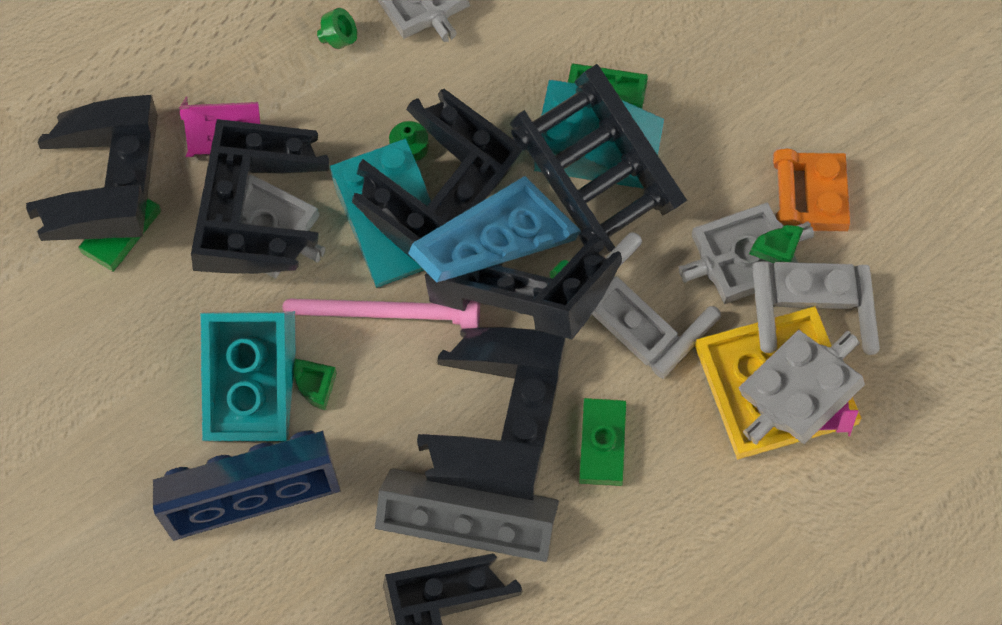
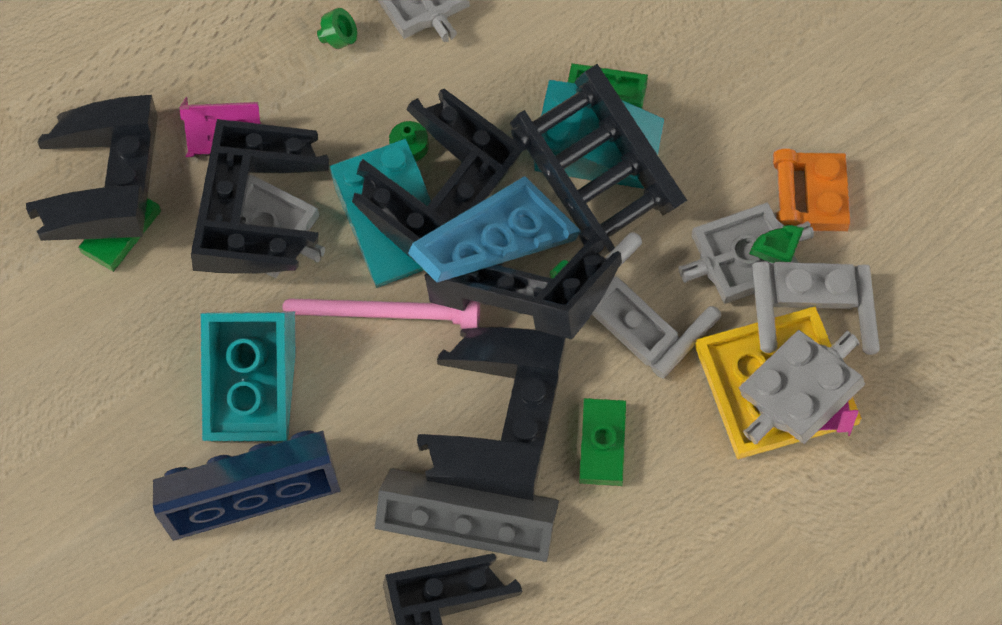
green tile [294,358,337,410] -> none

